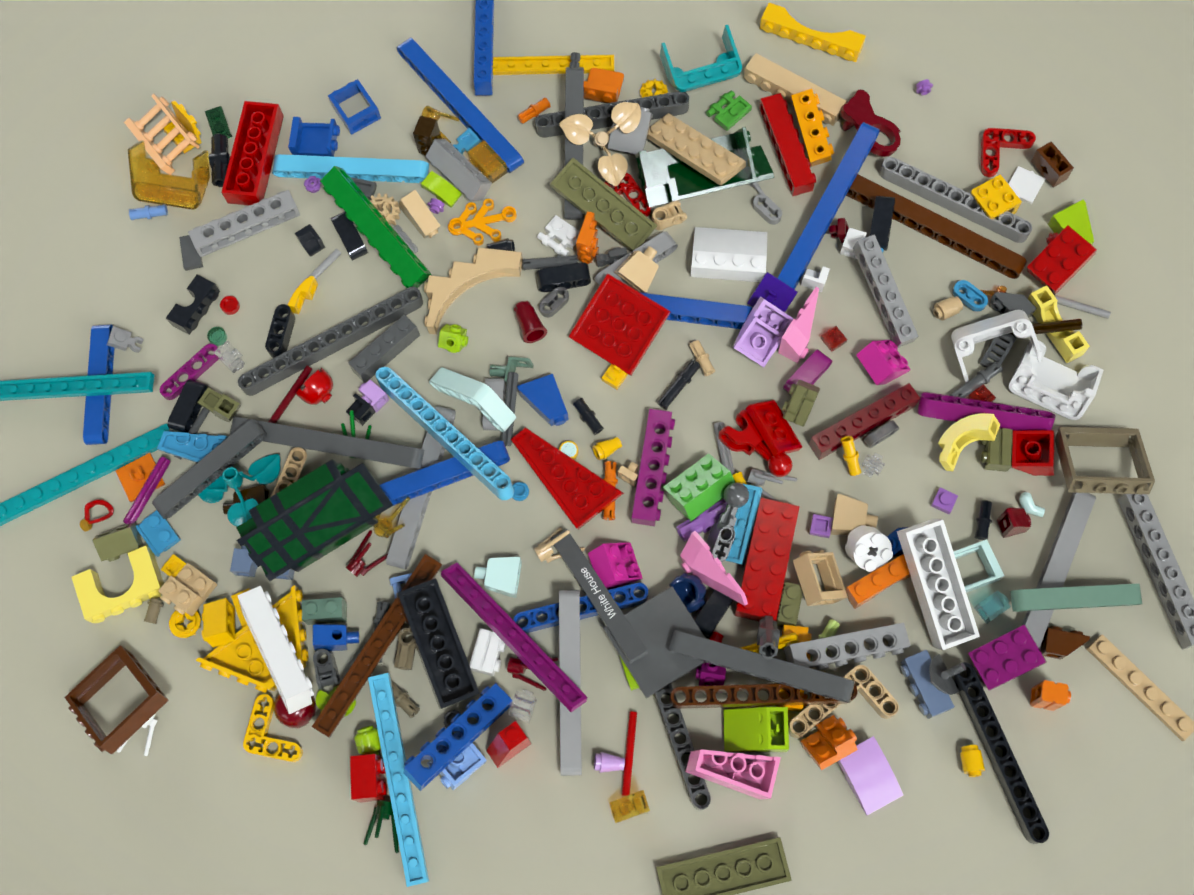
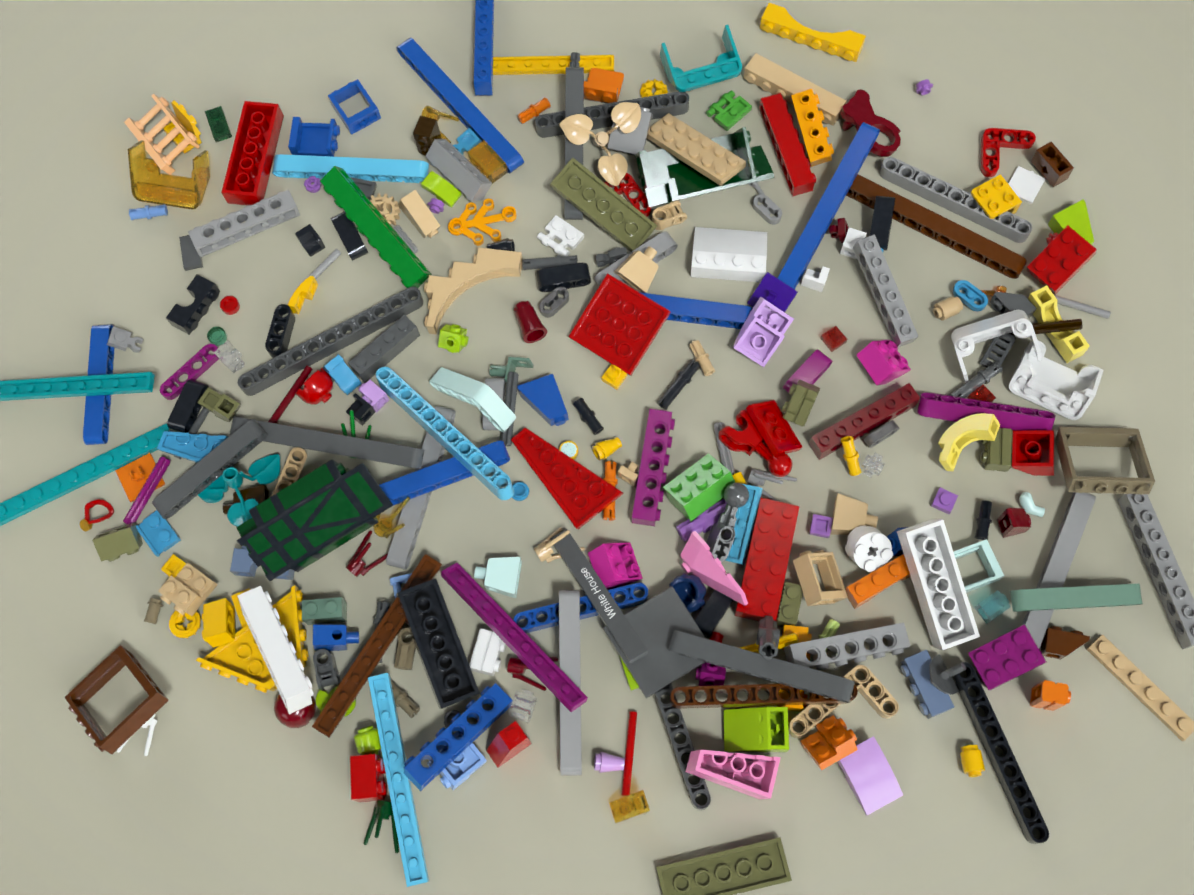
light yellow arch [72,546,164,624] -> none
black piece [209,133,230,187] -> none
yellow beam [243,694,303,762] -> none
orange plate [576,211,599,264] -> none
bright pink wedge [778,287,819,363] -> none
none -> dark azure tile [323,354,362,395]

